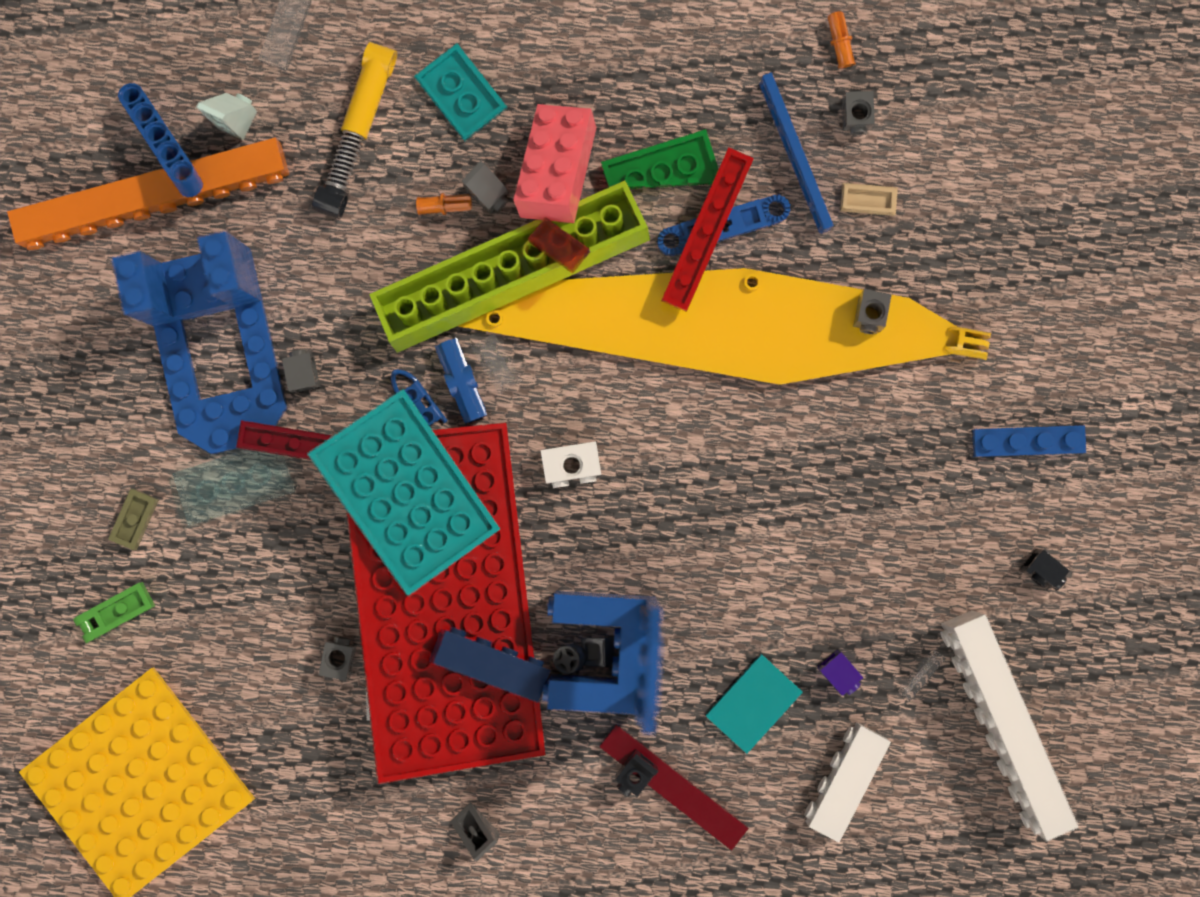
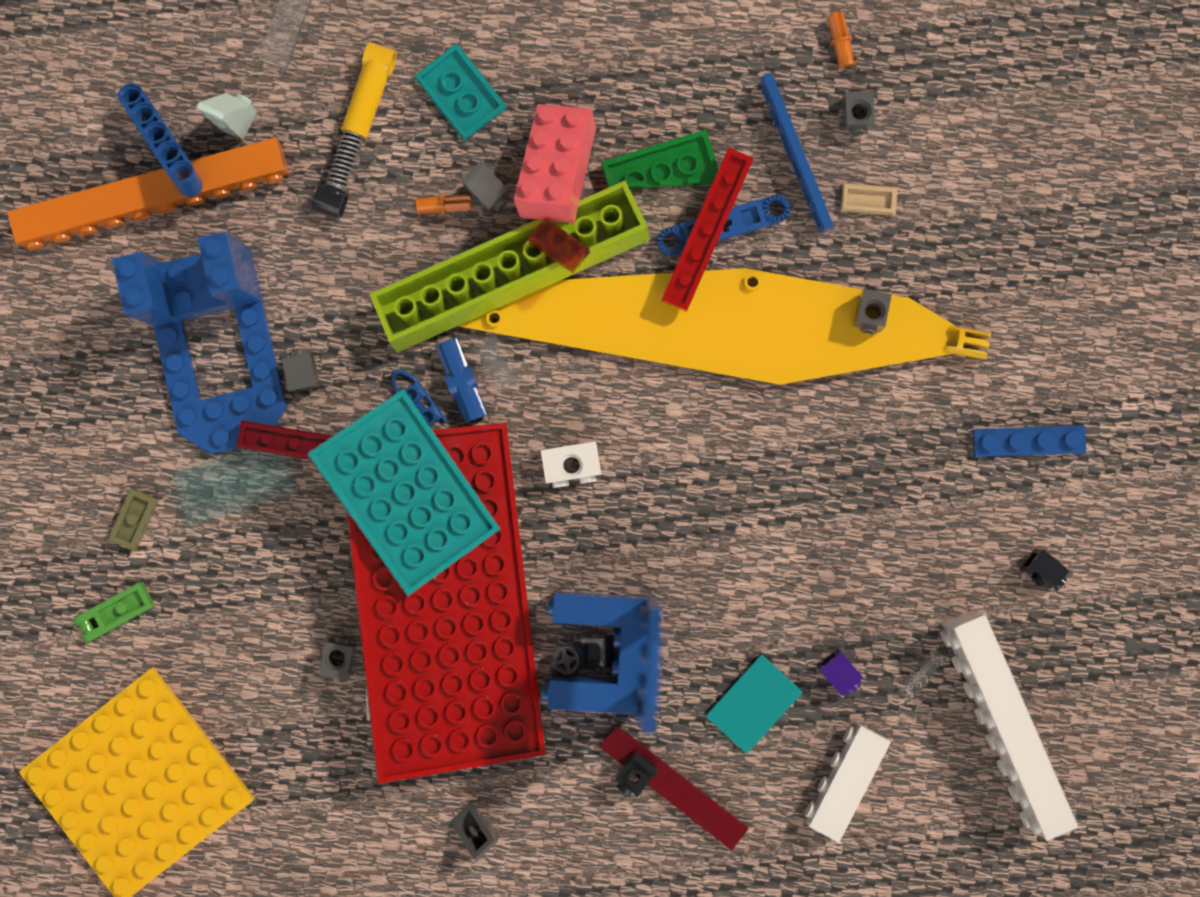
dark blue brick [429,627,550,703] -> none

